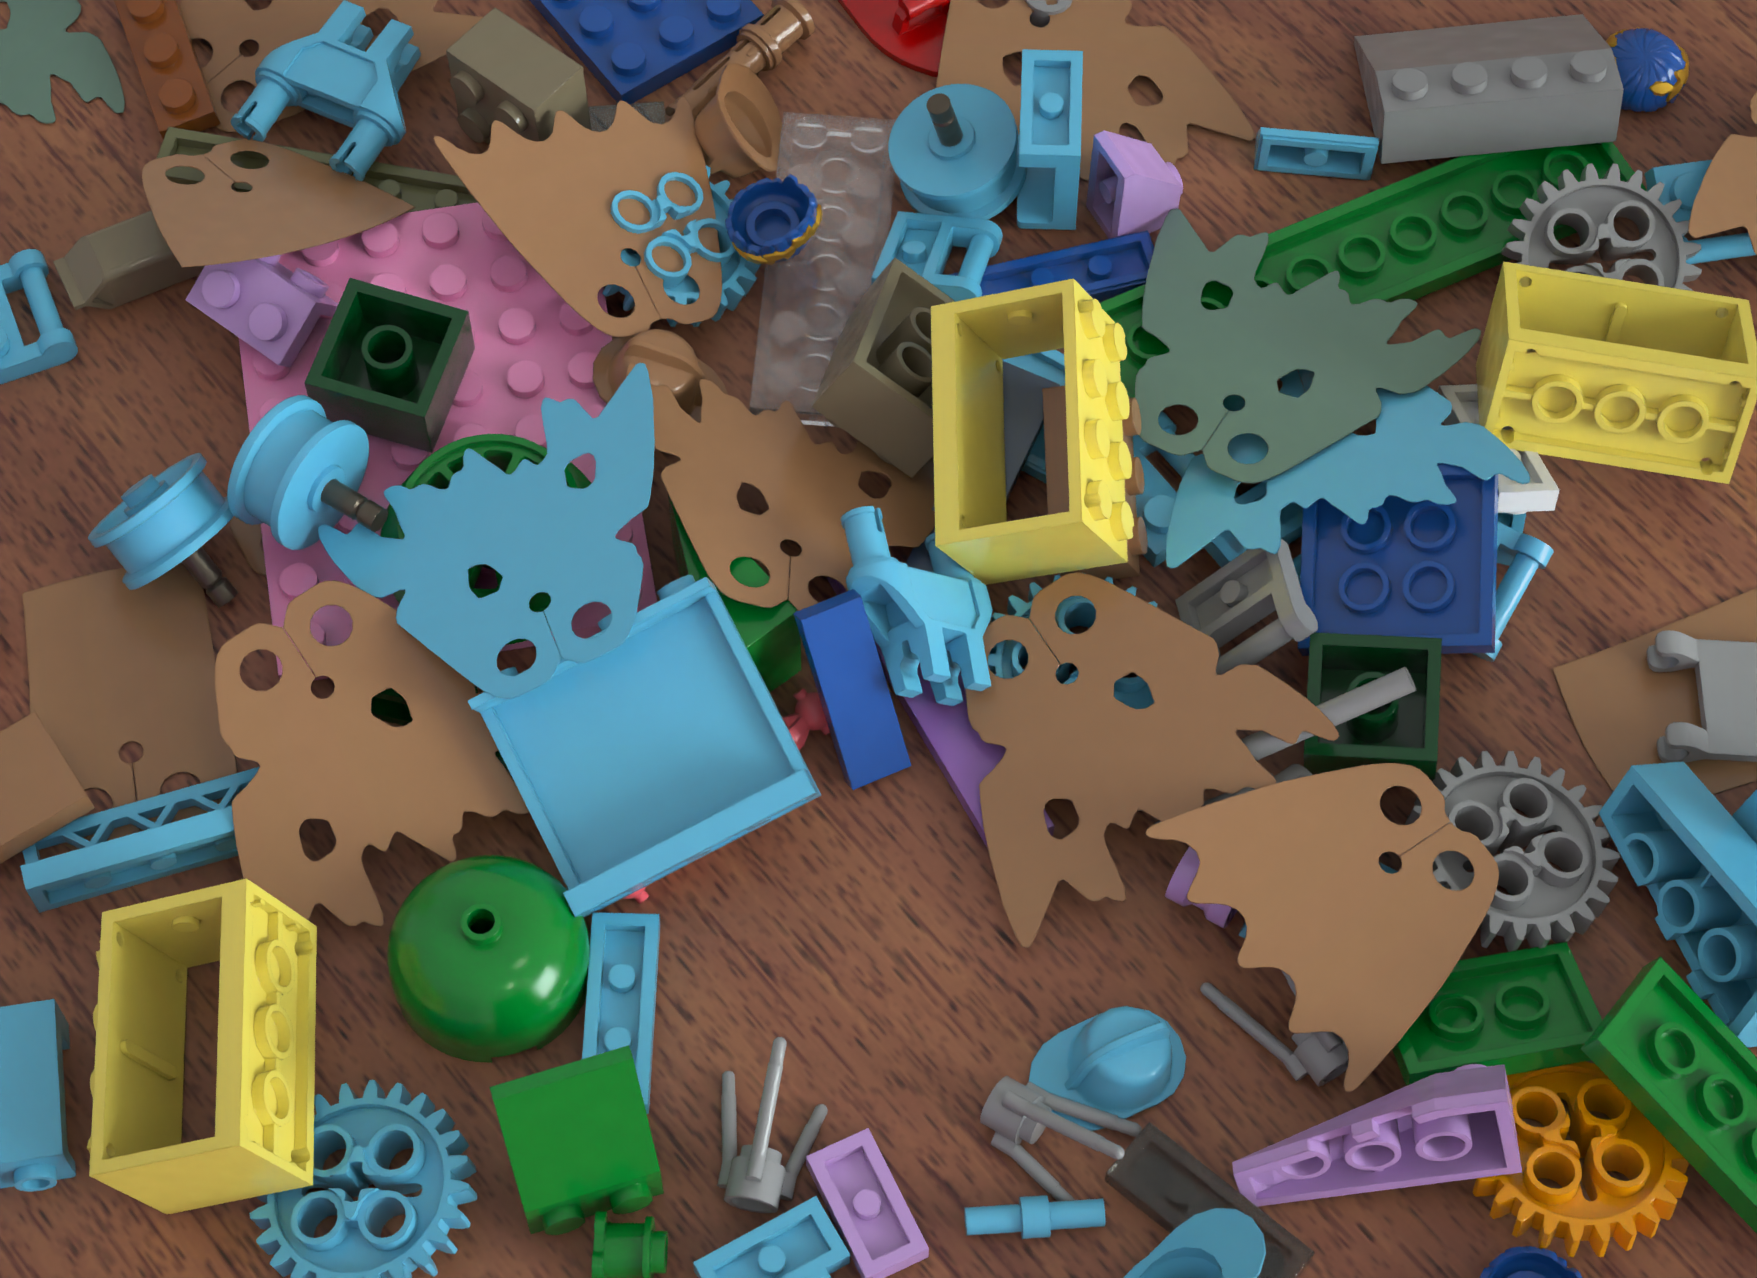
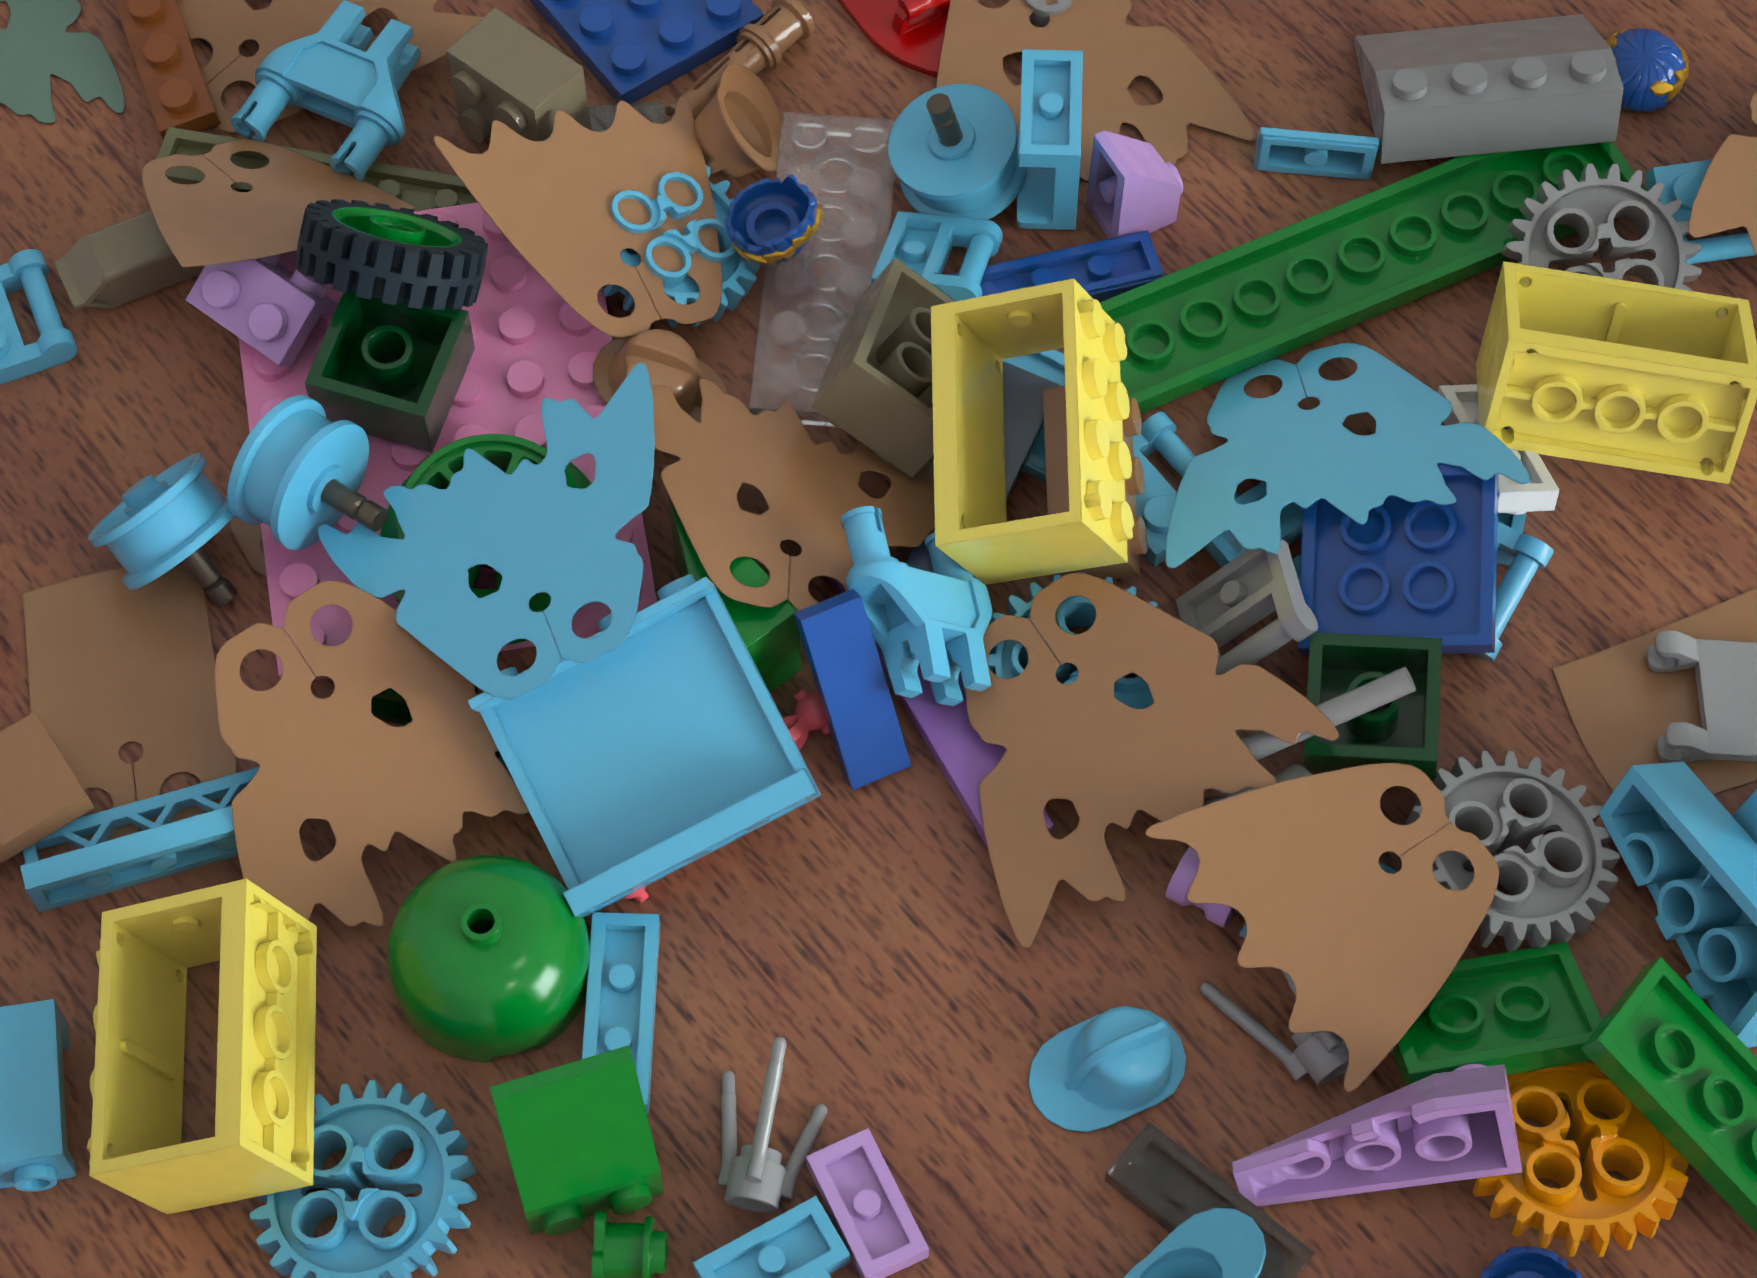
medium azure bar [964,1195,1106,1239] -> none
light grey plant [980,1075,1142,1201] -> none
sand green piece [1135,208,1481,483] -> none
none -> black wheel [295,199,488,310]

